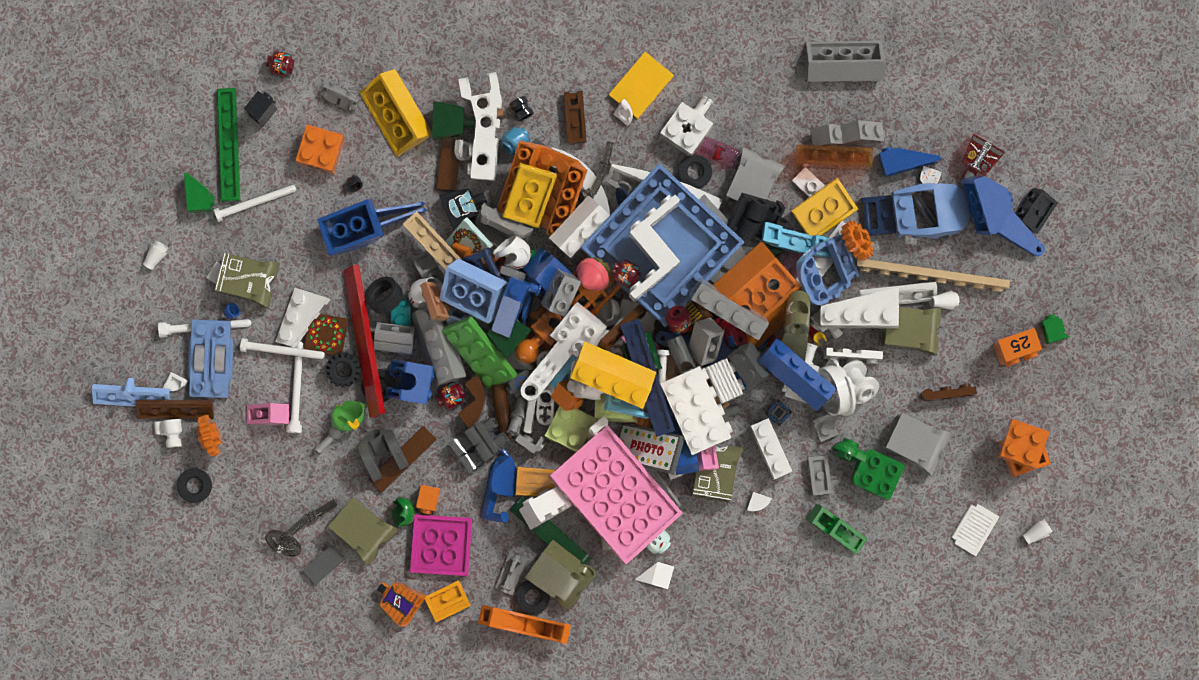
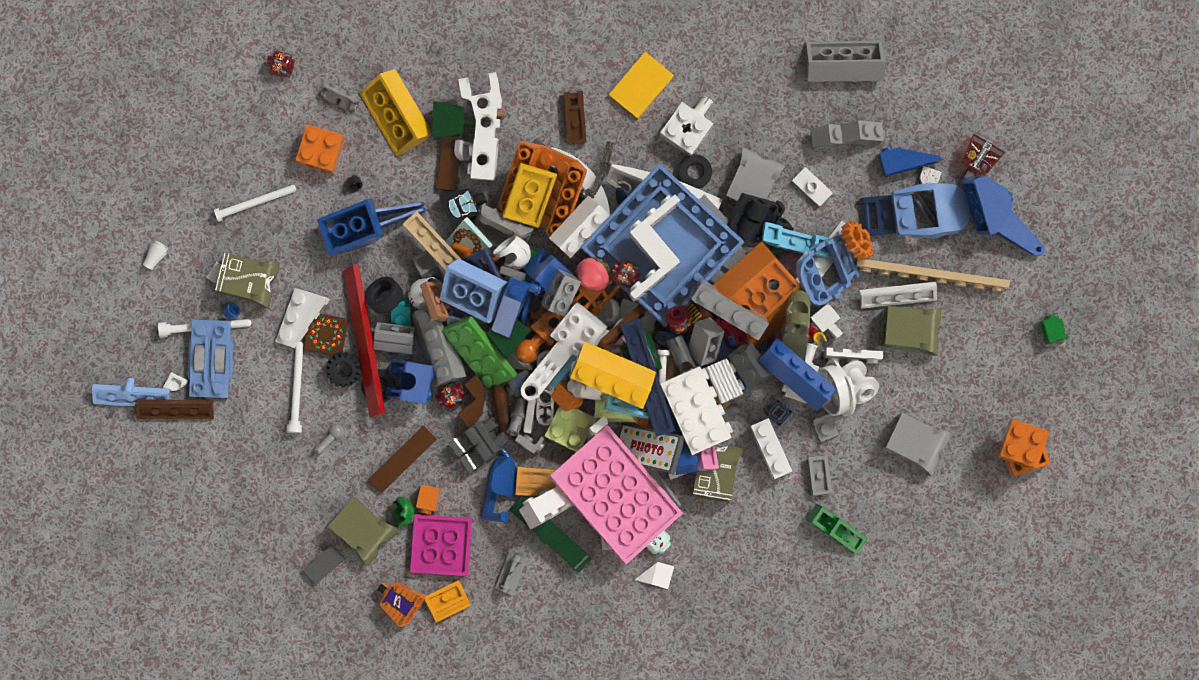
white piece [154,419,182,448] -> none
black tyre [177,468,212,503] -> none
green slope [184,173,215,214] -> none
orange gear [196,415,222,457] -> none
green tile [217,88,241,202] -> none
white bar [240,338,325,359] -> none
black brick [244,91,277,127] -> none
bright pink slope [246,403,289,425] -> none
clear smoke dish [265,499,338,557] -> none
bright green hair [330,401,365,431] -> none
dark grey piece [357,429,409,482] -> none
orange arch [478,605,571,644] -> none
dark azure head [501,127,529,155] -> none
black wheel [509,96,534,122] -> none
black tyre [515,580,550,614] -> none
olive piece [525,540,596,609] -> none
white tile [613,99,633,126] -> none
clear pink tile [698,136,741,169] -> none
white tile [747,492,772,511] -> none
yellow tile [790,178,858,236] -> none
clear orange brick [794,145,873,171] -> none
white wedge [820,287,899,328] -> none
green brick [831,438,905,501] -> none
reddish brown plate [921,384,977,401] -> none
white cone [929,291,959,310] -> none
white window [952,504,999,556] -> none
orange brick [993,328,1042,367] -> none
black bracket [1016,188,1058,234] -> none
white cone [1023,519,1053,544] -> none

